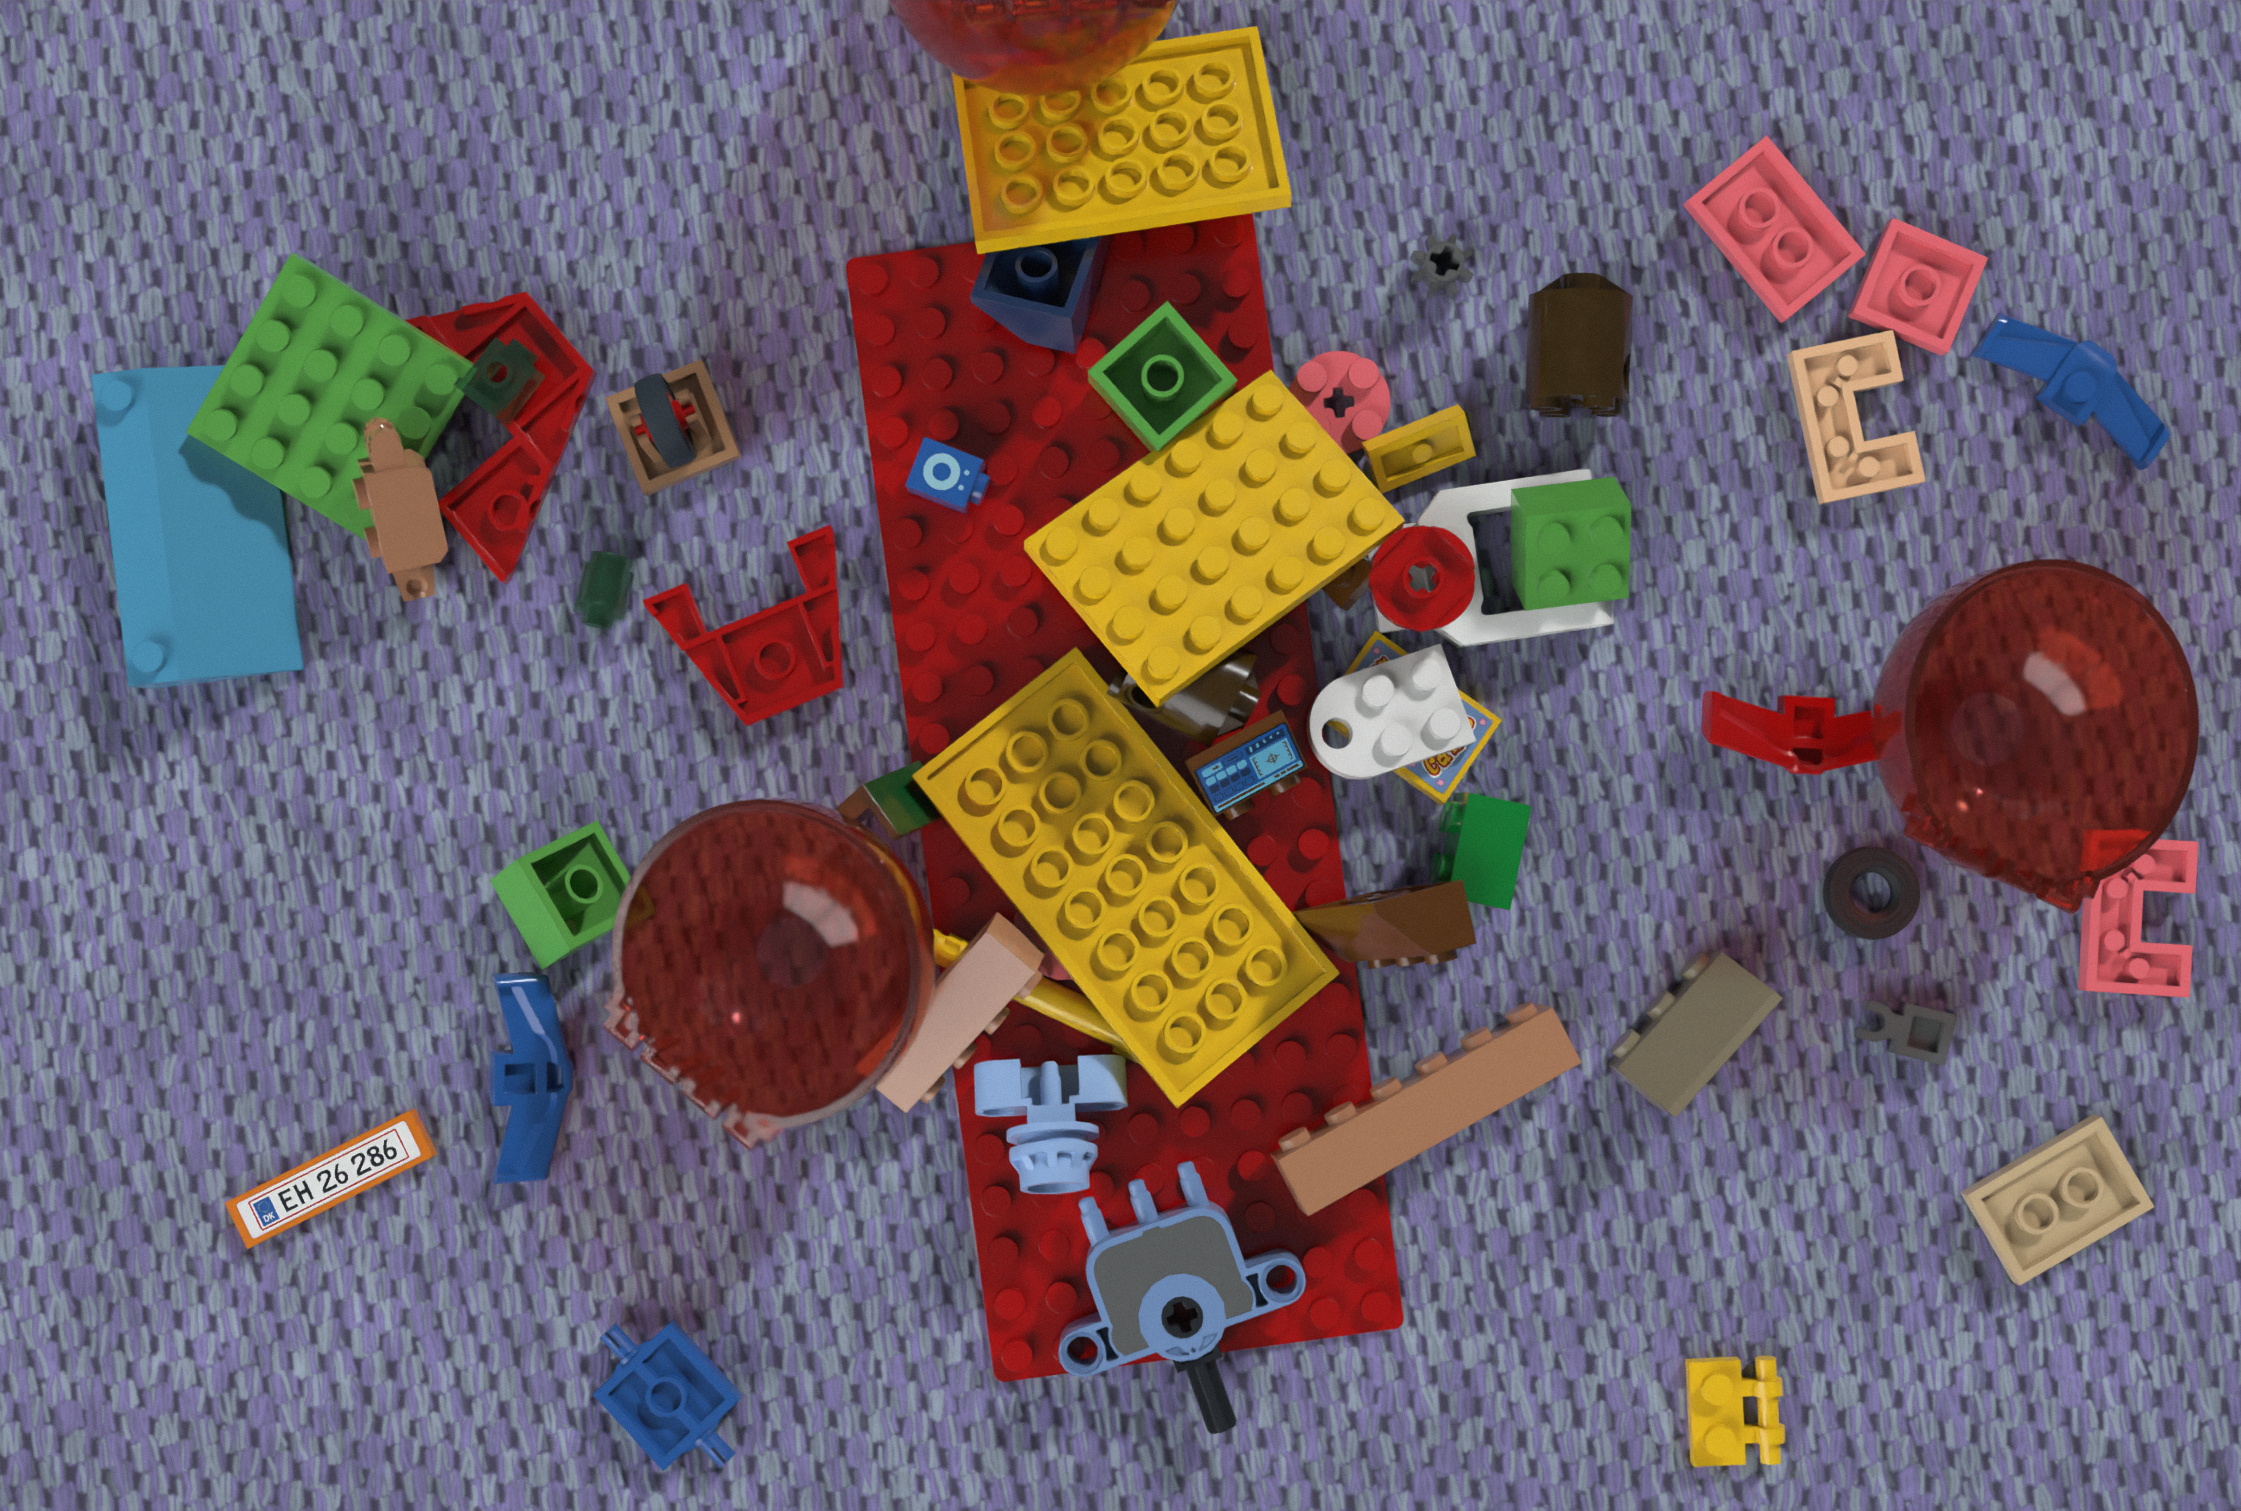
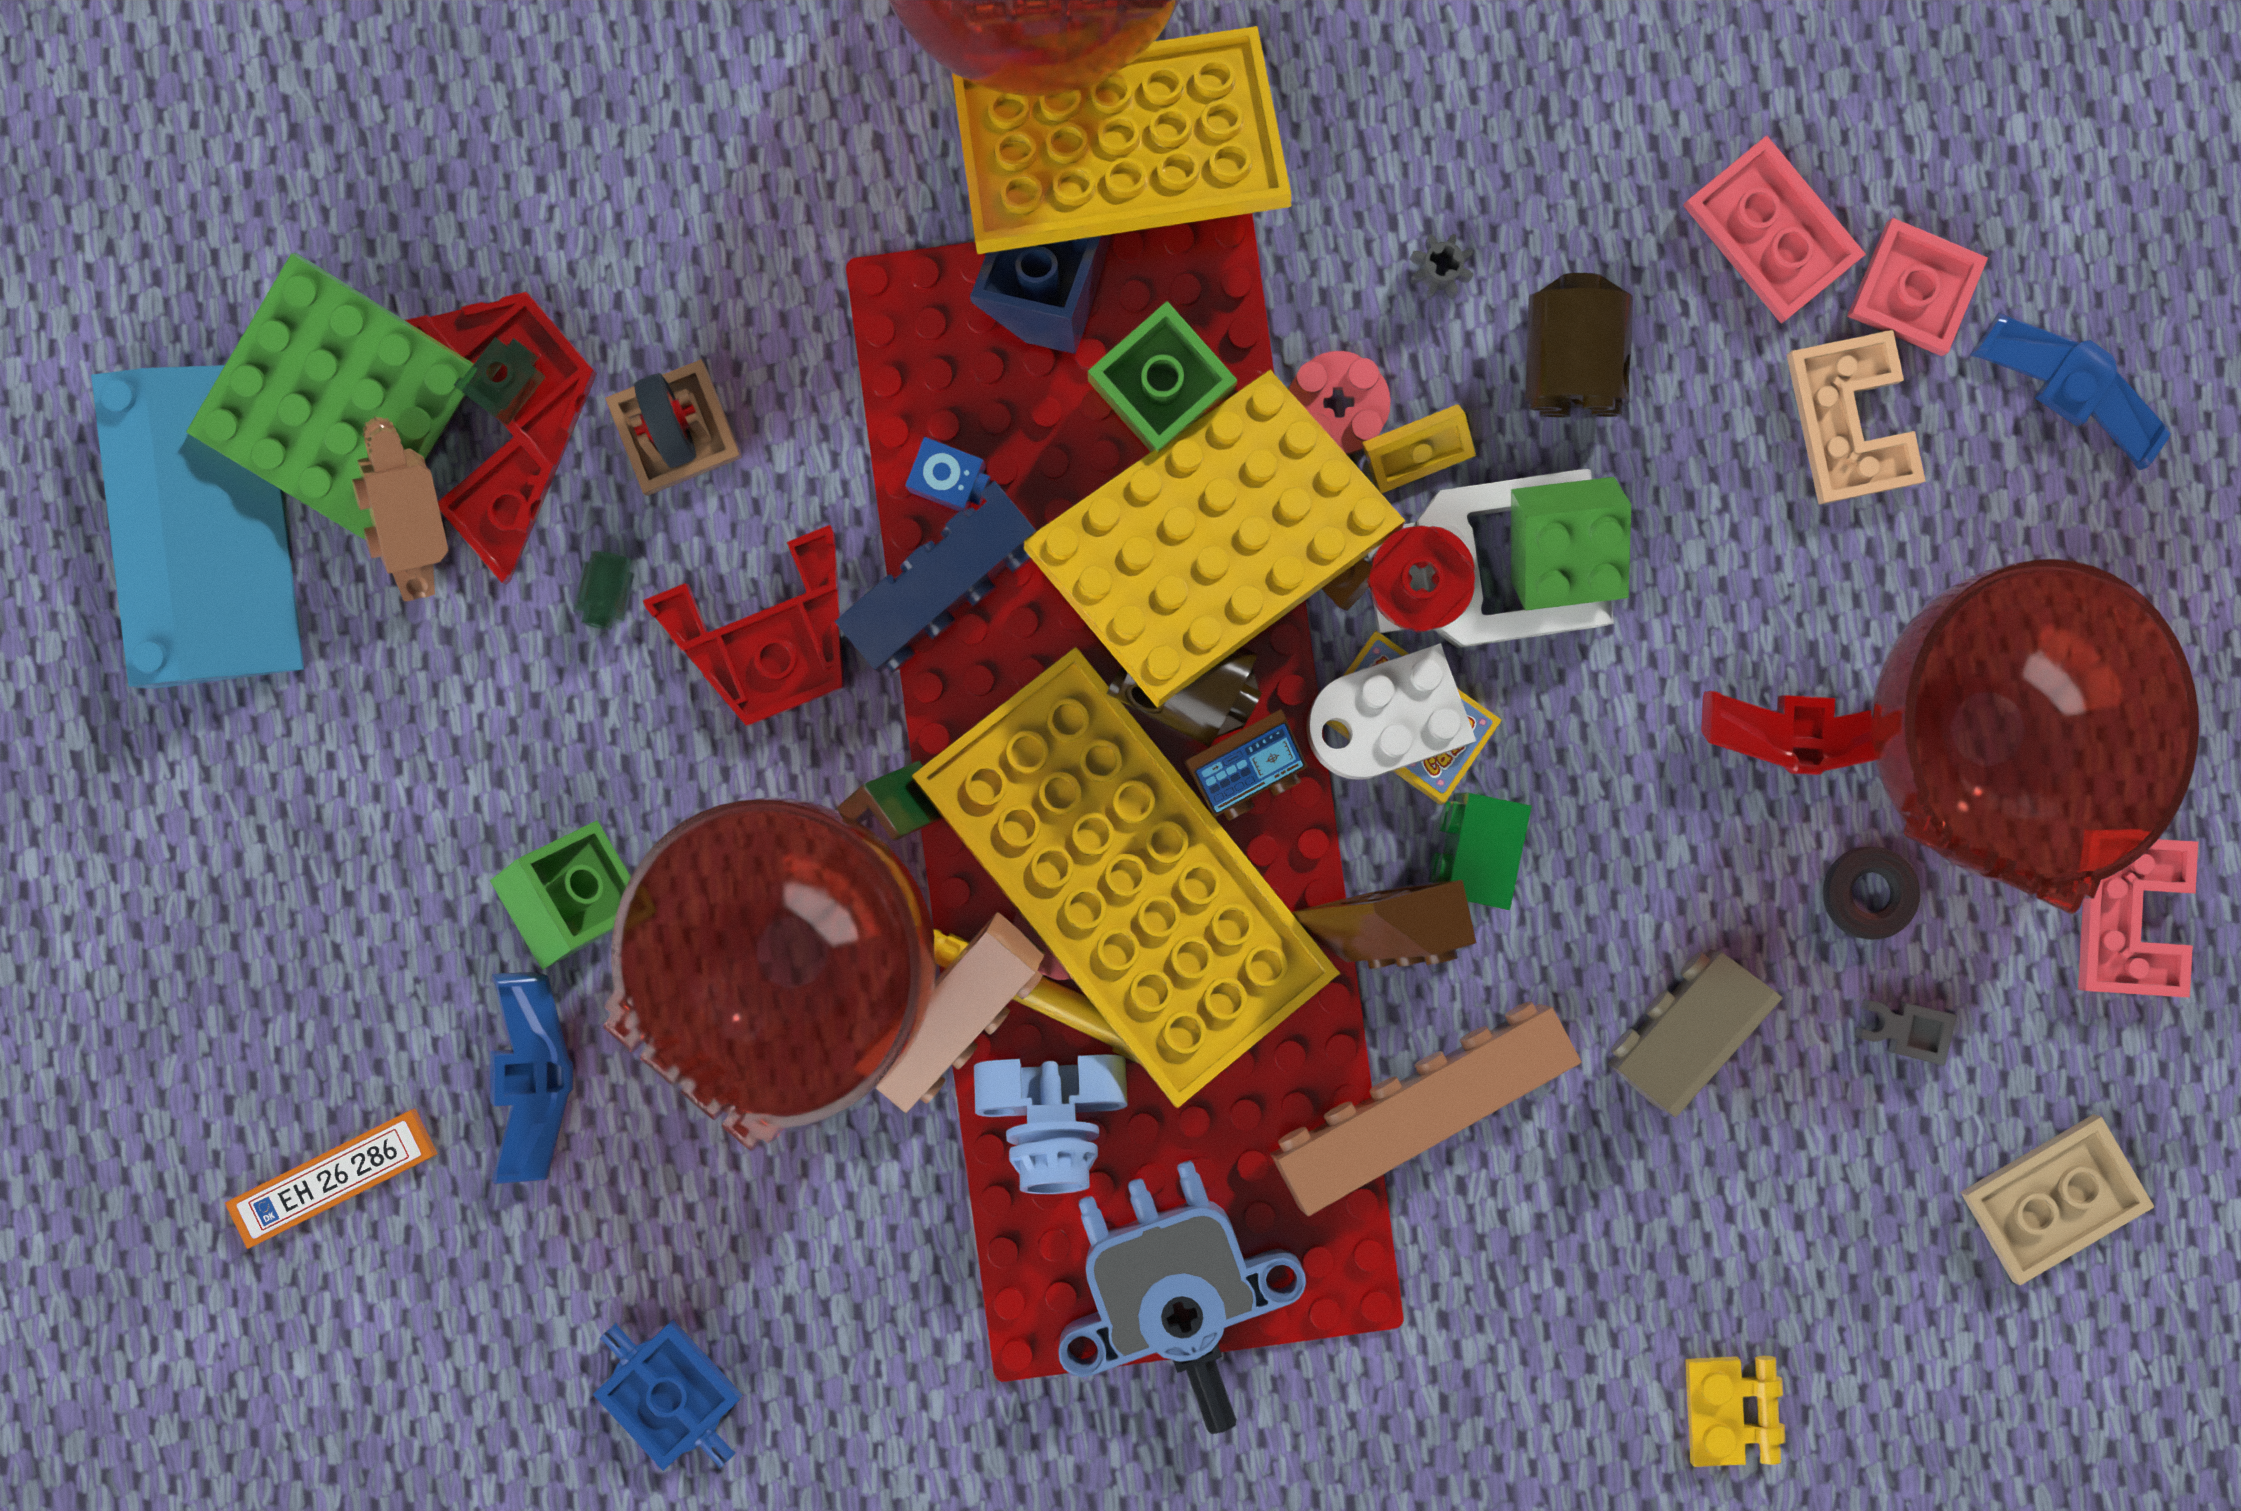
none -> dark blue wedge [835,480,1036,673]

